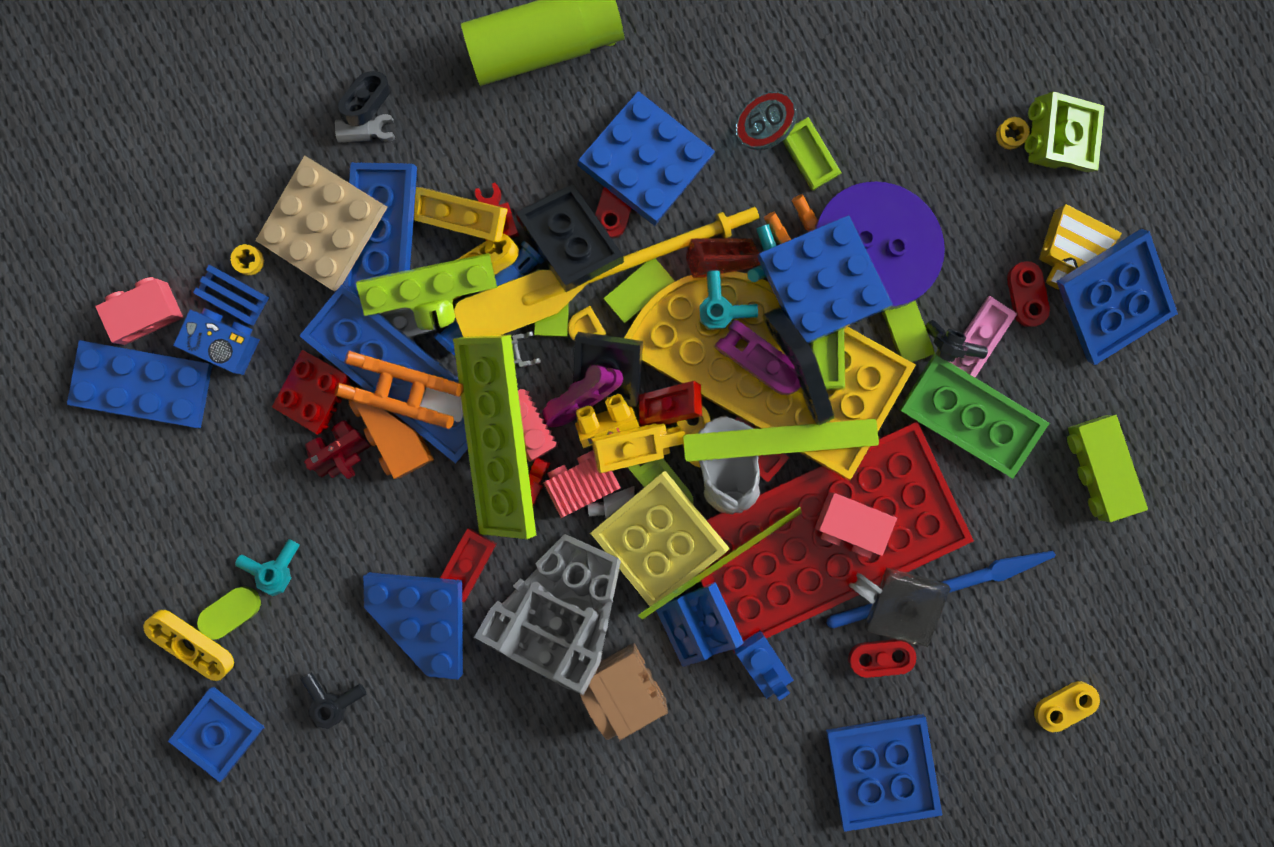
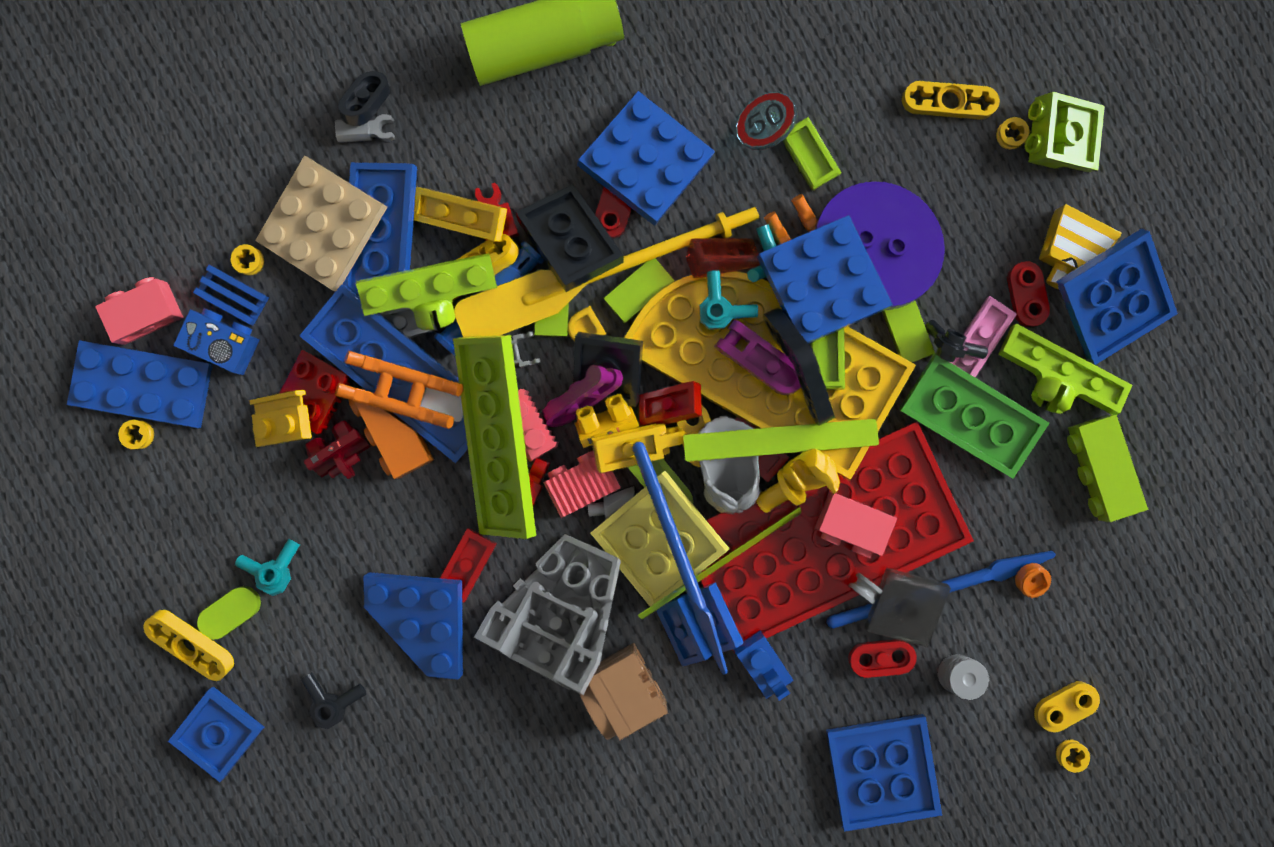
none -> yellow bush [118,420,154,449]
none -> yellow plate [249,390,312,447]
none -> blue piece [632,442,728,675]
none -> yellow piece [756,448,840,513]
none -> yellow beam [902,81,1000,119]
none -> light grey piece [938,654,989,700]
none -> lime plate [998,323,1133,415]
none -> orange tile [1015,563,1051,598]
none -> yellow bush [1056,739,1090,773]

